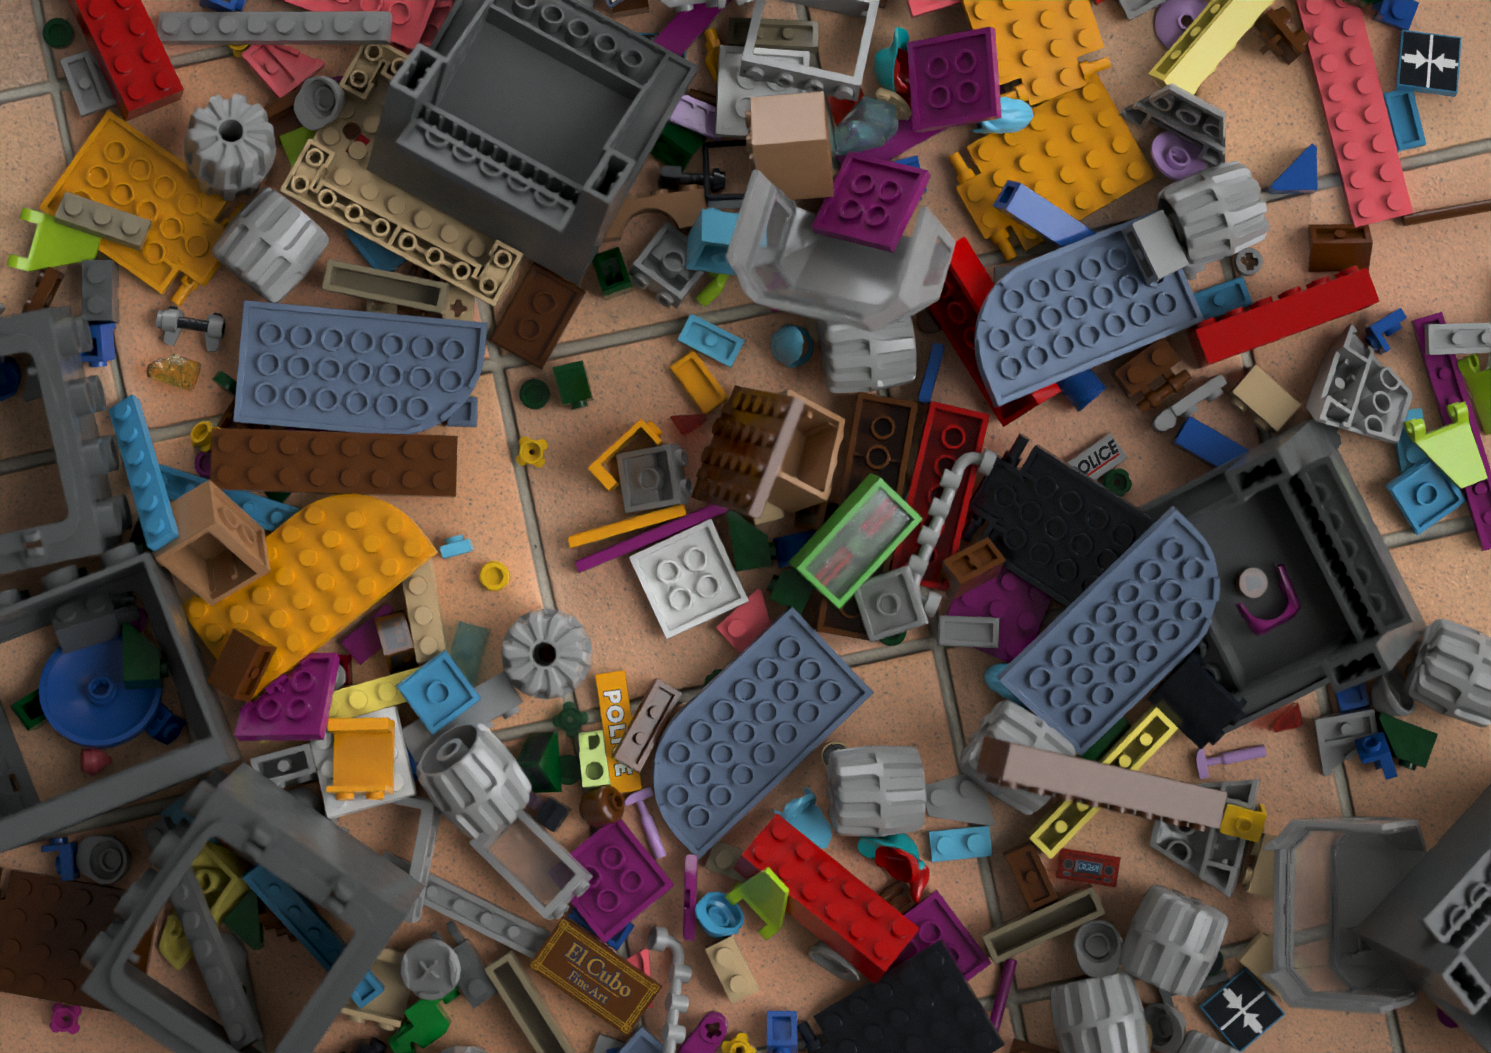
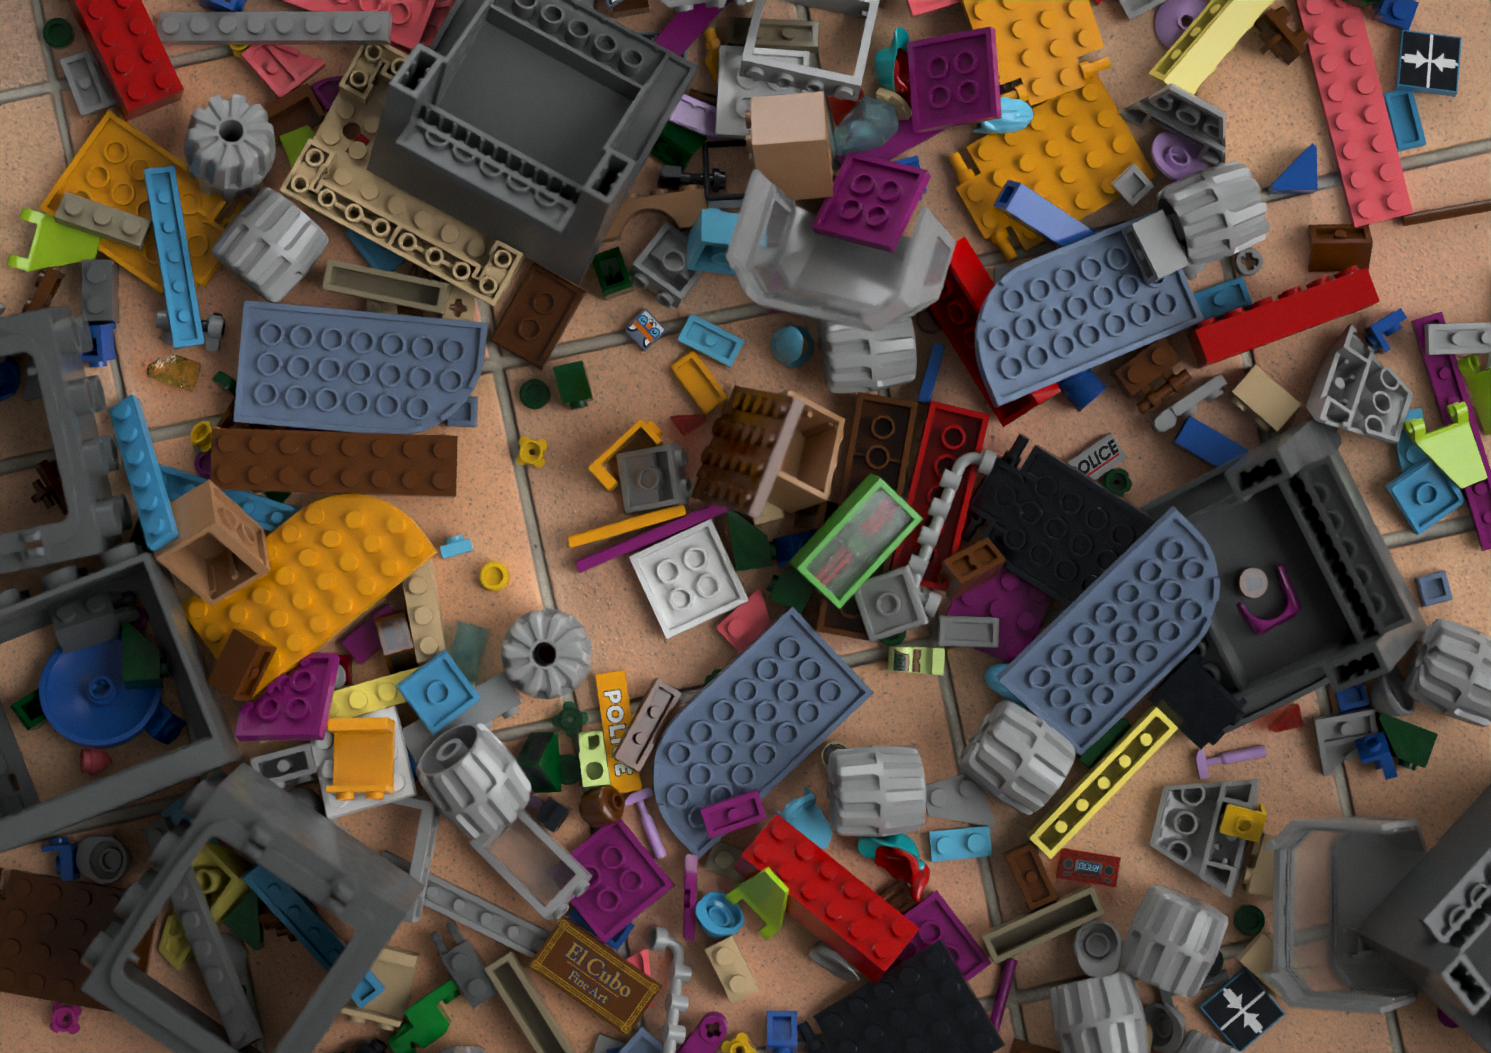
light grey hat [294,76,345,131] -> none
light grey tile [400,938,461,1000] -> none
lime arm [696,272,729,307] -> none
brick [976,736,1228,832] -> none
none -> reddish brown hips [31,459,68,516]
none -> dark azure plate [143,165,205,349]
none -> tile [624,309,667,351]
none -> magenta plate [699,789,767,839]
none -> yellowish green leg [888,646,945,676]
none -> light grey plate [1110,163,1154,207]
none -> dark green tile [1233,904,1265,936]
none -> sand blue tile [1414,570,1453,607]

